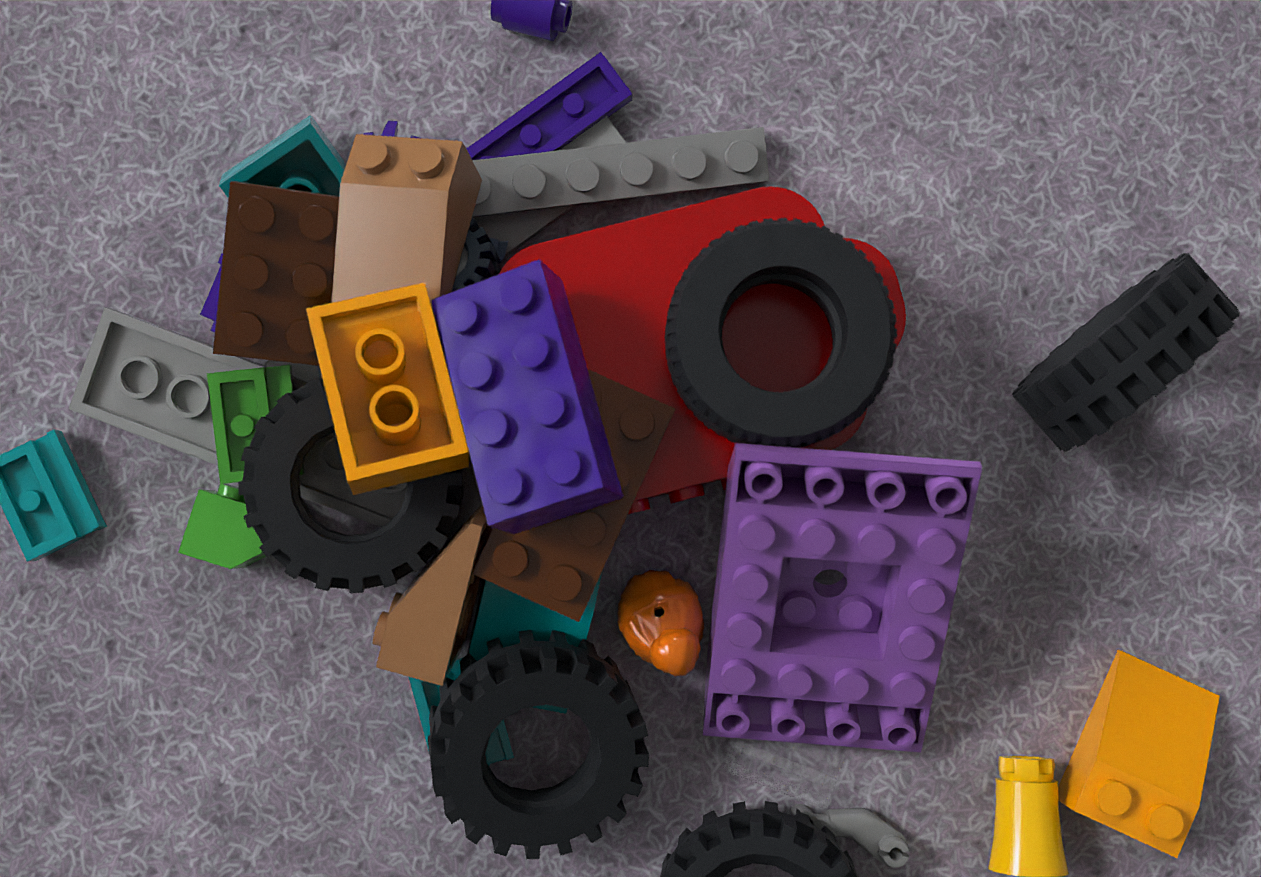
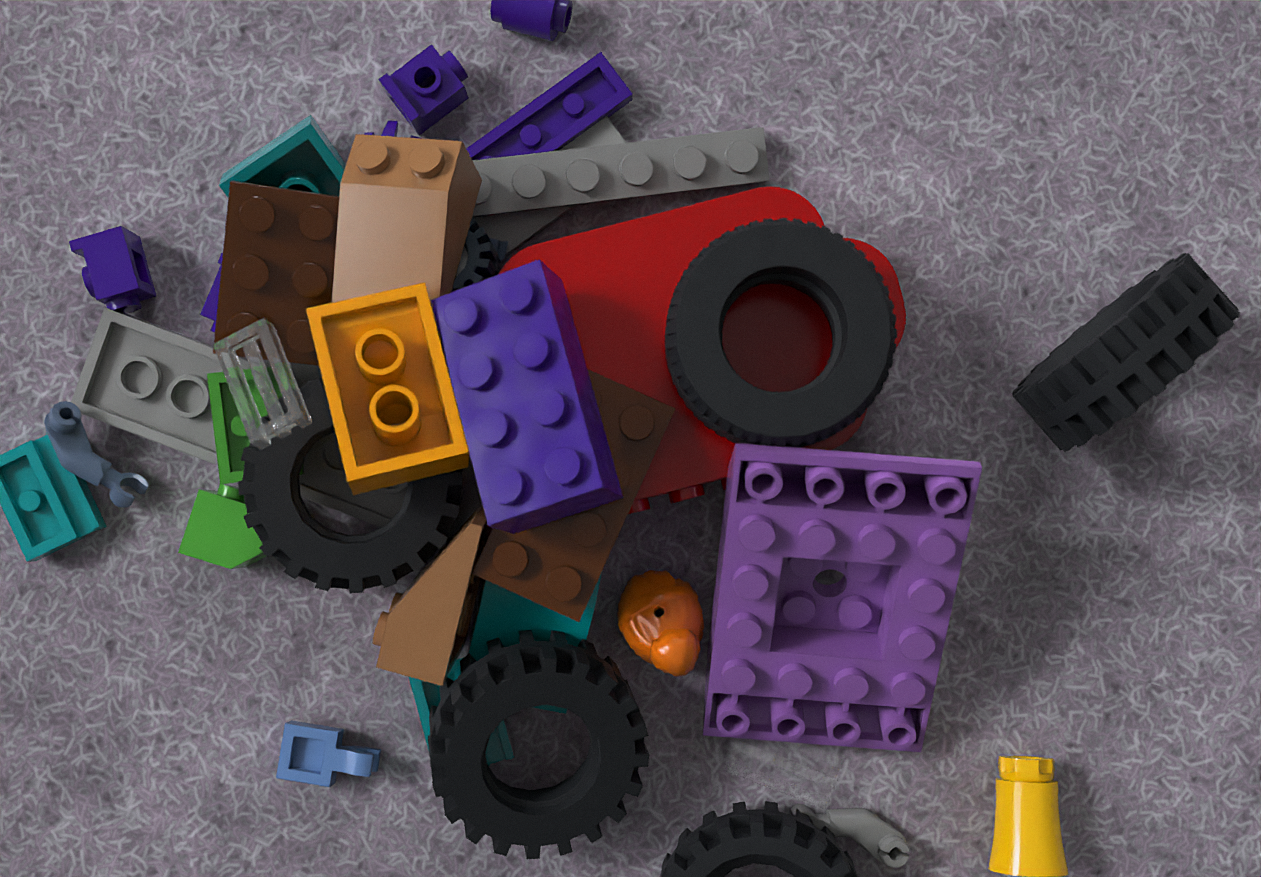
light orange slope [1058,650,1220,858] -> none
none -> sand blue arm [44,401,148,508]
none -> dark purple brick [69,226,157,314]
none -> clear tile [213,318,313,450]
none -> medium blue plate [276,720,381,787]
none -> dark purple brick [378,44,469,136]

